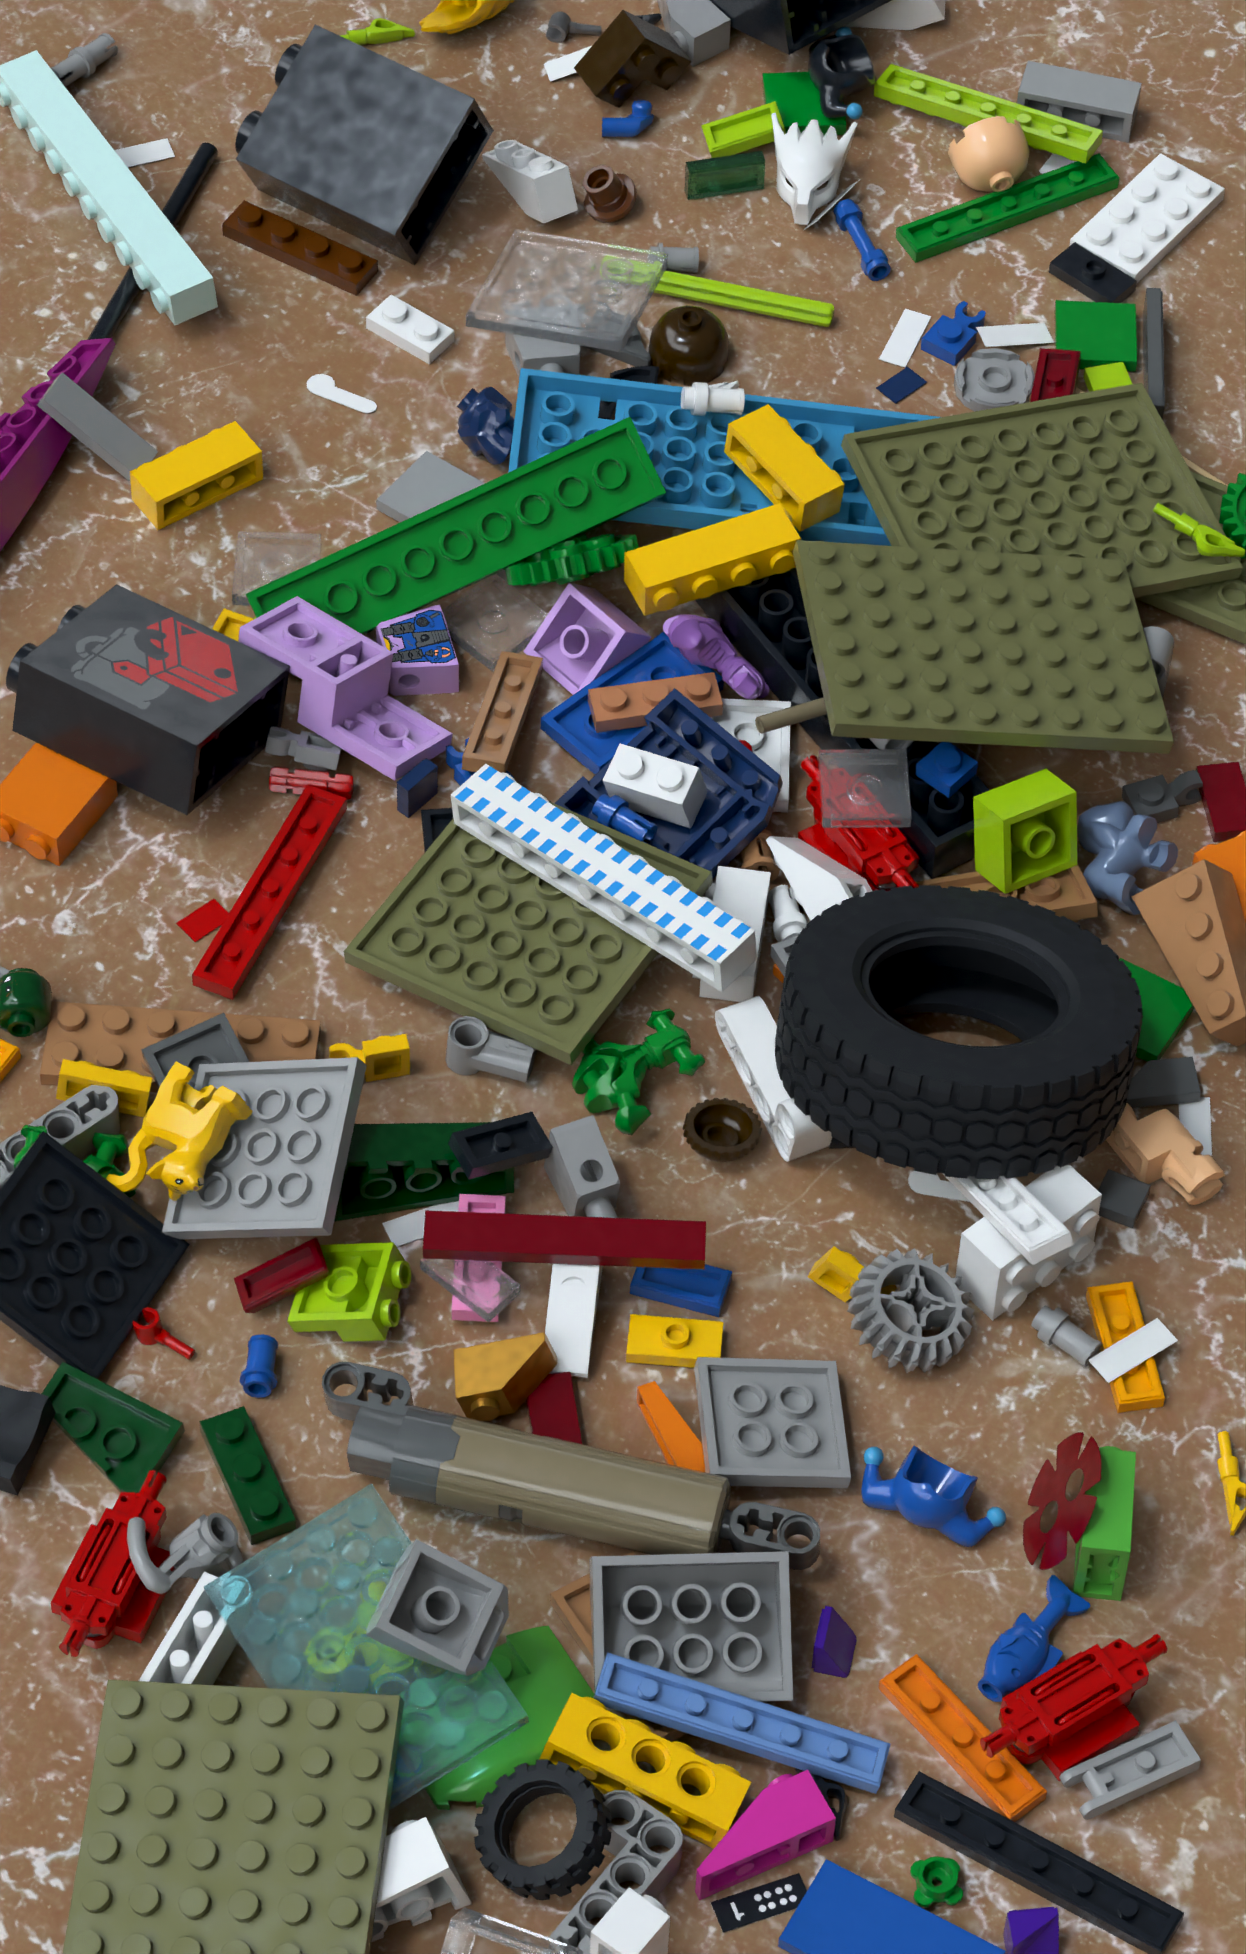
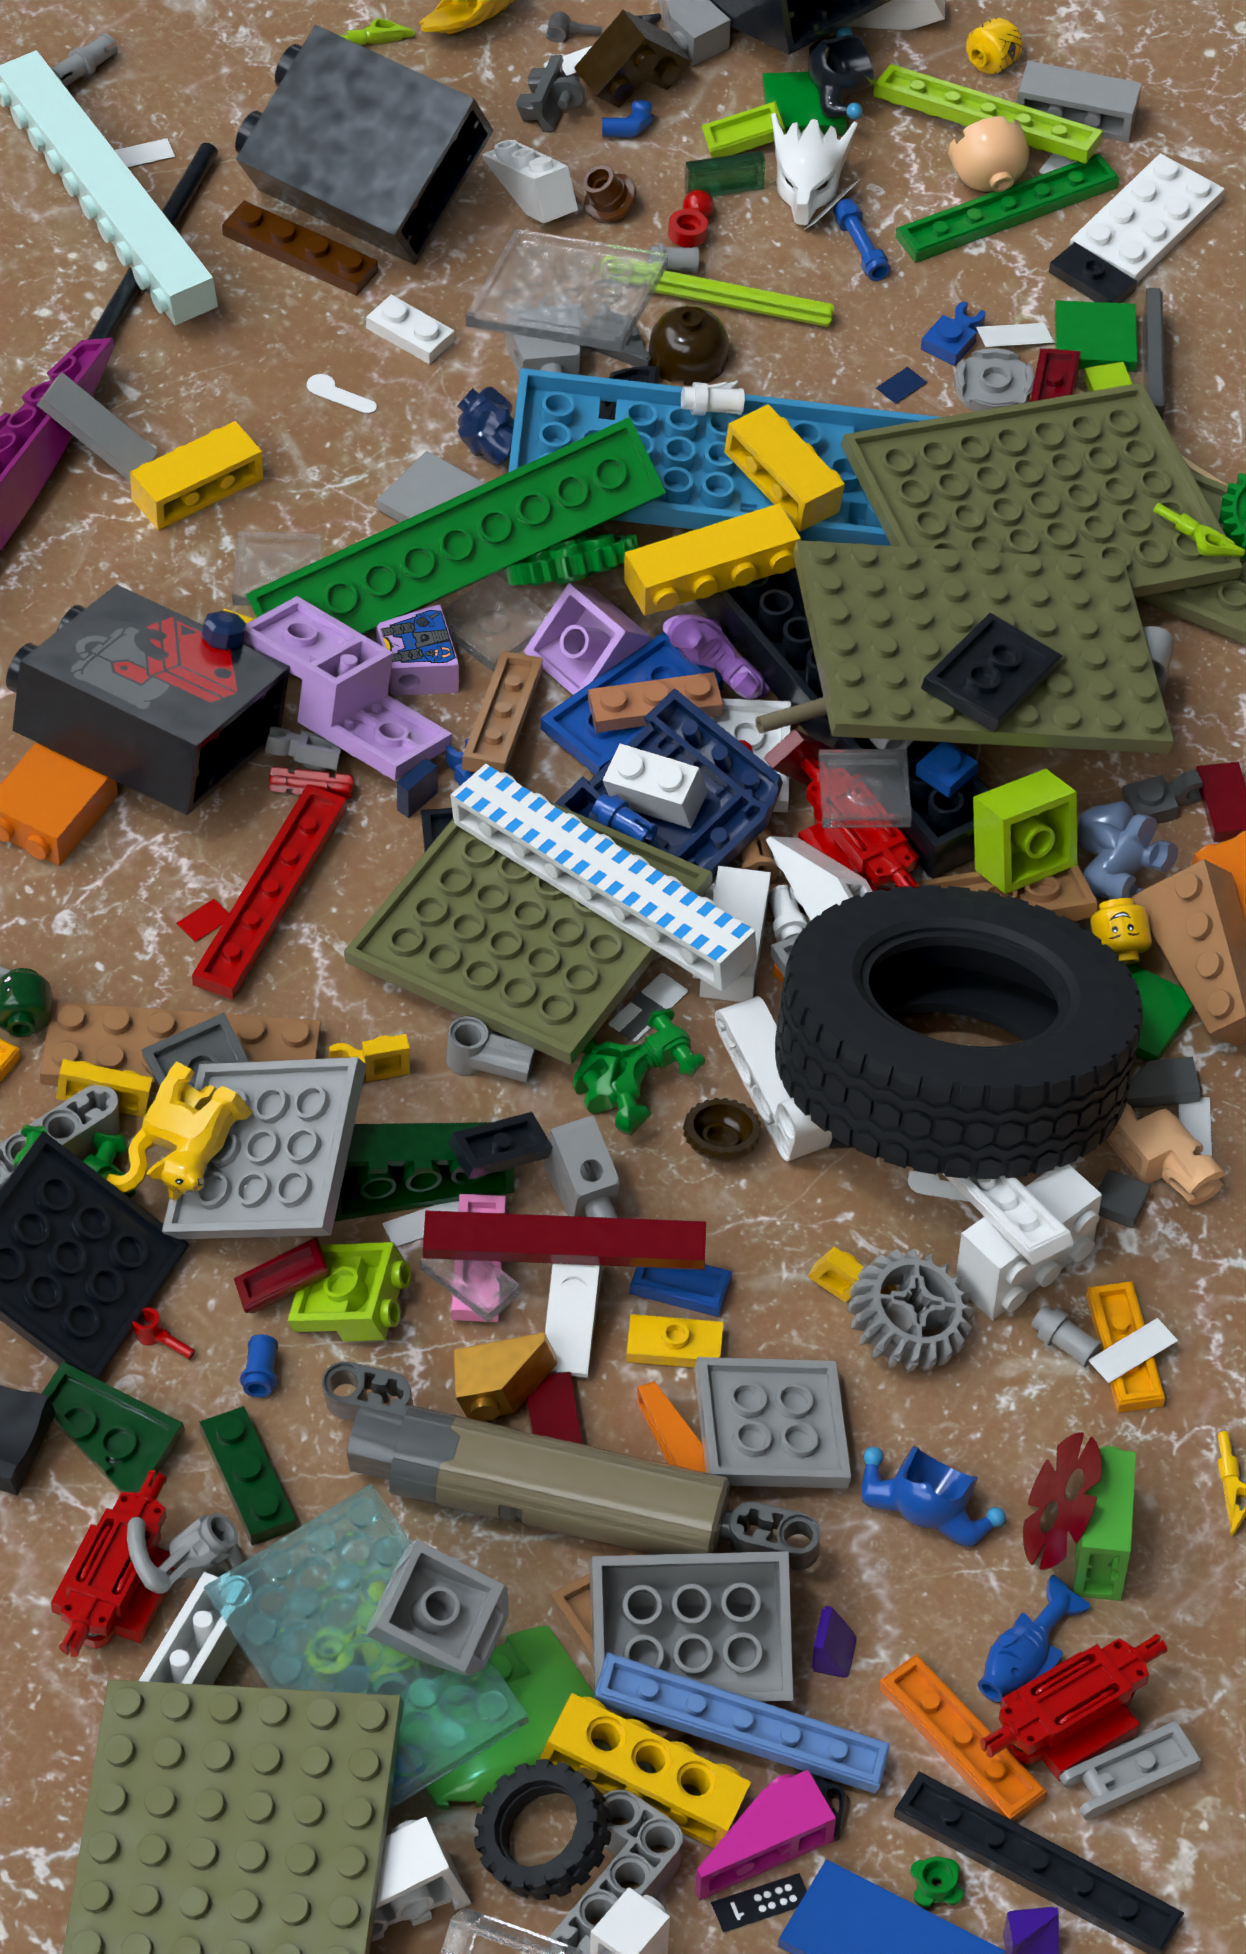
white sticker [879,309,931,367] -> none
none -> dark blue tile [202,610,246,650]
none -> dark grey hips [516,55,585,132]
none -> white sticker [609,973,688,1042]
none -> red plate [667,190,714,248]
none -> dark red tile [764,729,841,786]
none -> black tile [921,613,1063,733]
none -> yellow head [966,18,1023,75]
none -> yellow head [1090,898,1152,965]

